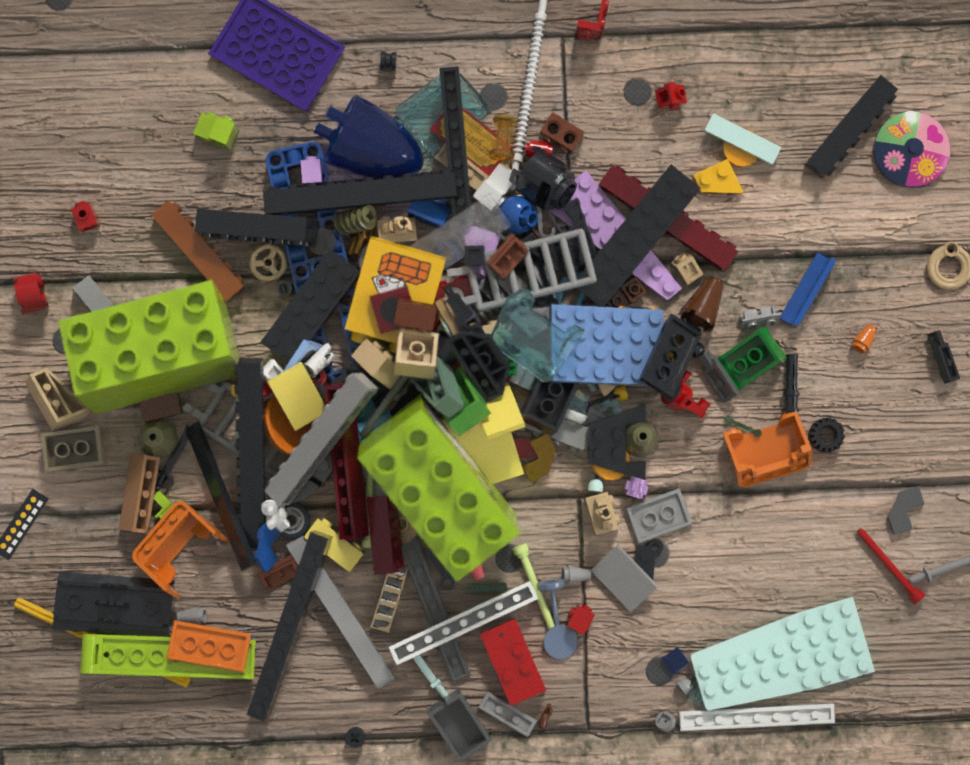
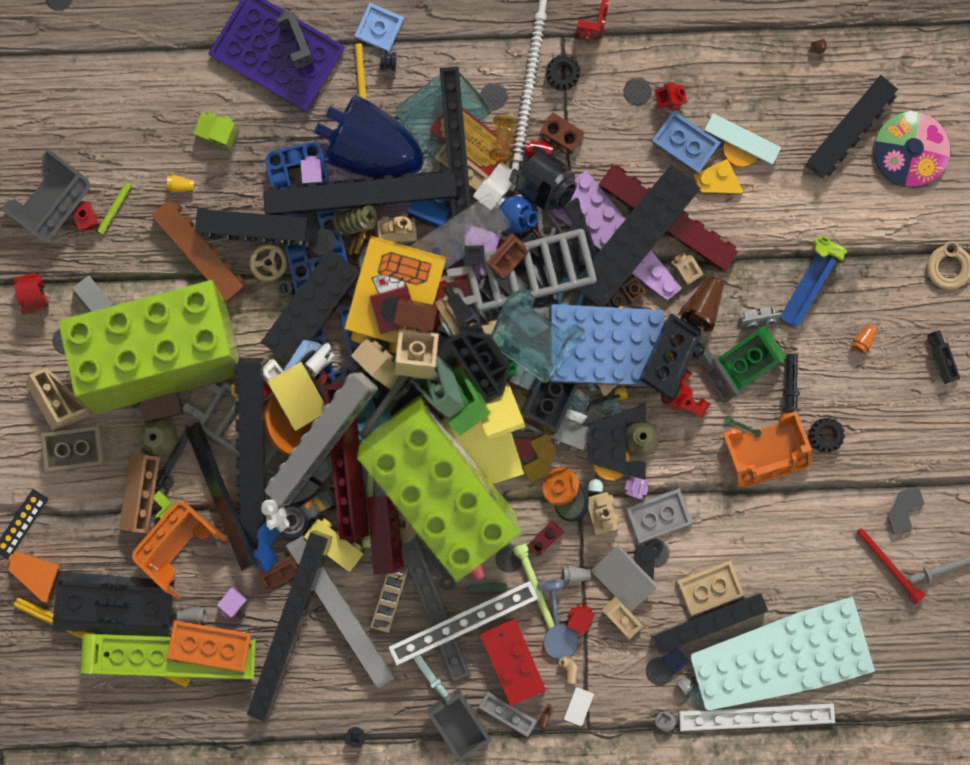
none -> dark grey windscreen [0,148,90,241]
none -> orange slope [7,551,62,603]
none -> lime bar [97,182,132,234]
none -> yellow cone [166,174,194,193]
none -> lavender brick [217,587,248,618]
none -> dark grey panel [276,11,314,69]
none -> dark grey leg [299,487,336,521]
none -> light blue tile [354,2,404,53]
none -> yellow bar [355,44,368,120]
none -> dark red leg [527,520,564,556]
none -> orange tile [542,467,579,506]
none -> black tyre [546,54,580,91]
none -> dark grey wheel [554,483,589,522]
none -> tan arm [559,656,578,684]
none -> white sticker [564,687,594,726]
none -> tan plate [601,597,643,640]
none -> medium blue plate [651,110,721,174]
none -> black brick [651,592,768,654]
none -> tan tile [677,560,745,617]
none -> reddish brown hinge [811,39,827,54]
none -> lime plate [813,236,847,261]

